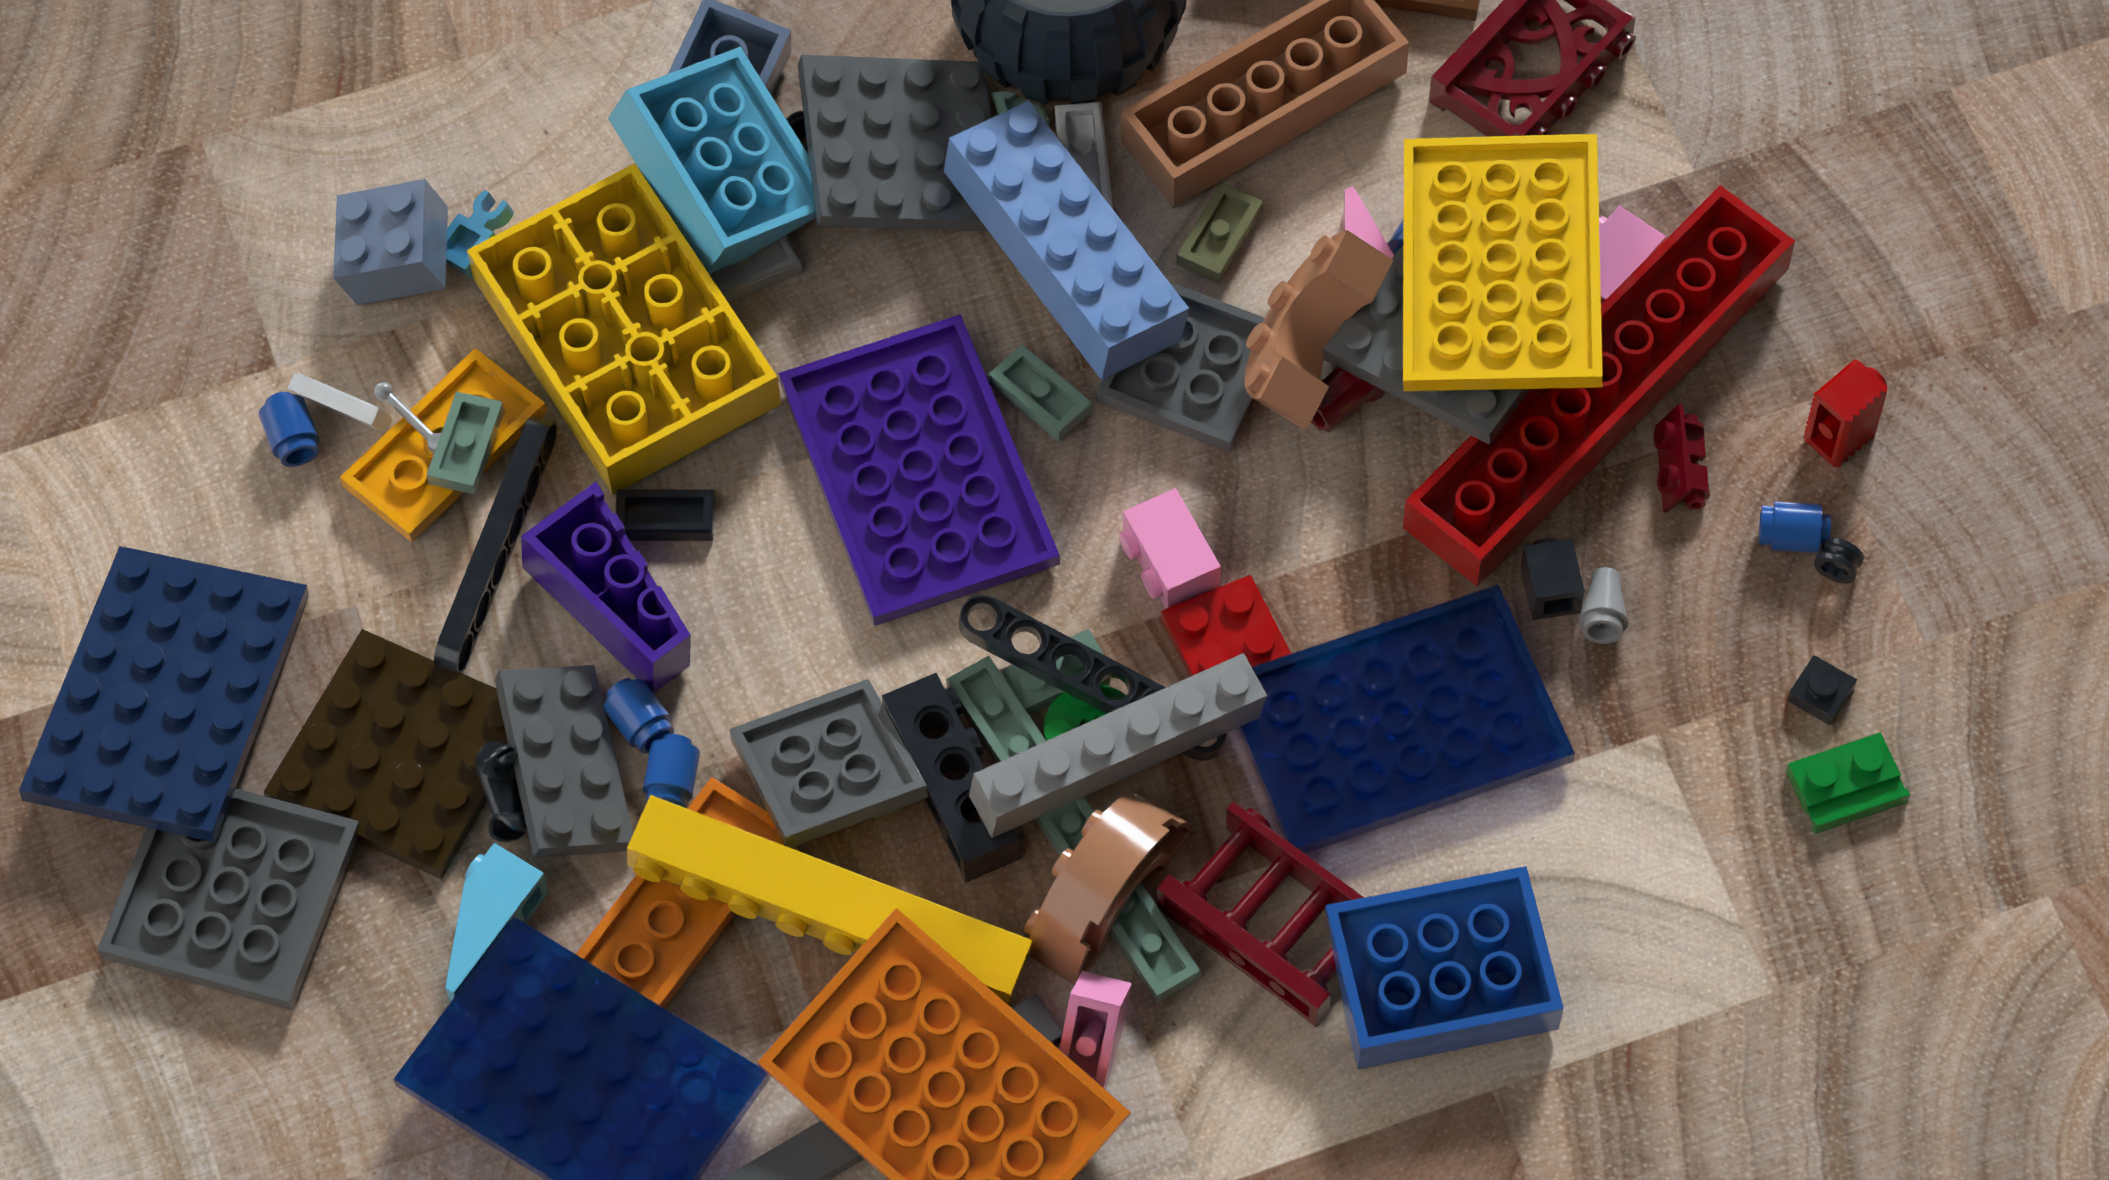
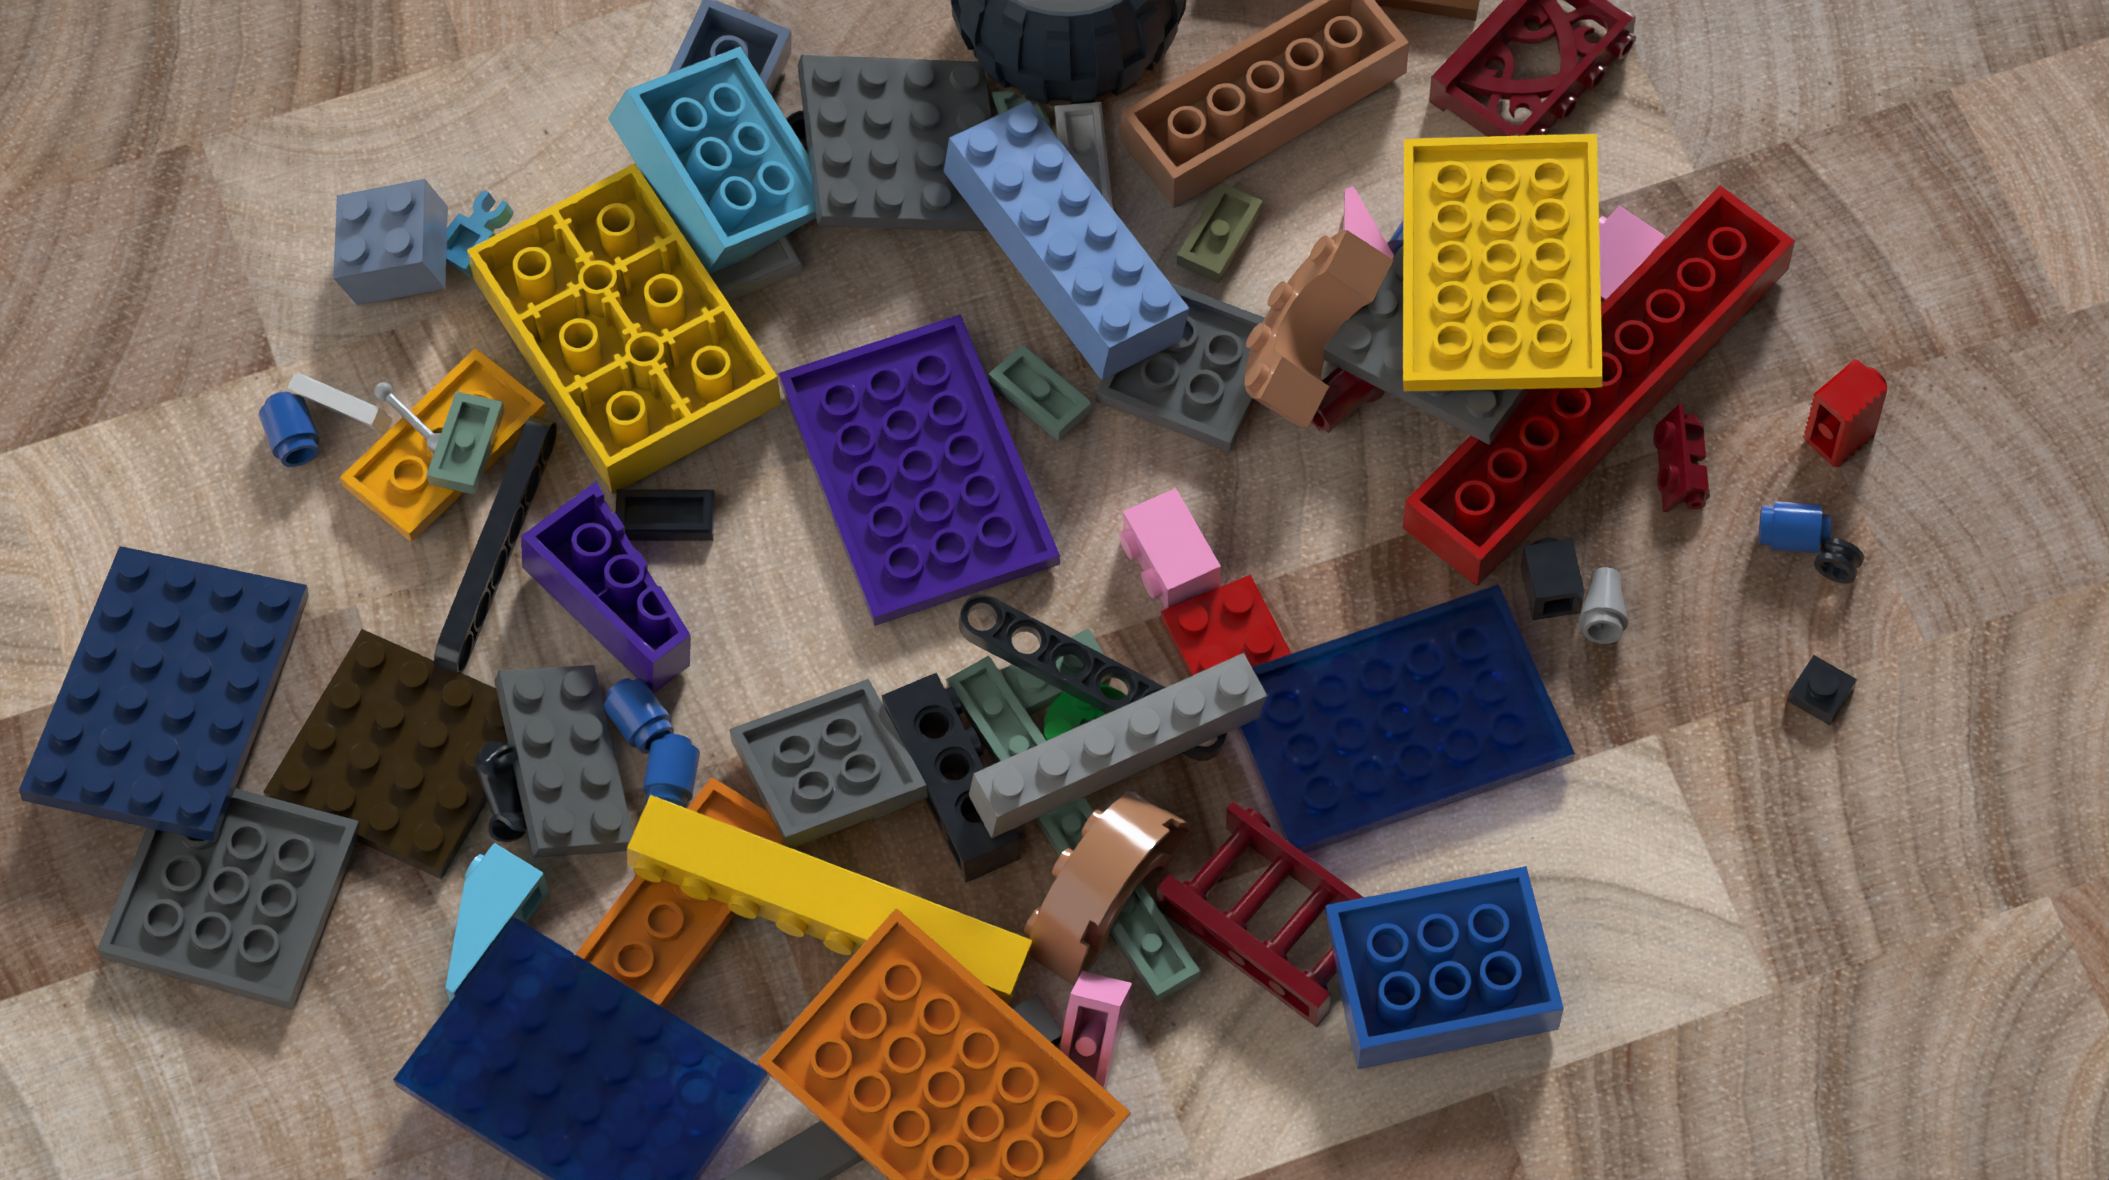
green plate [1786,732,1910,834] -> none

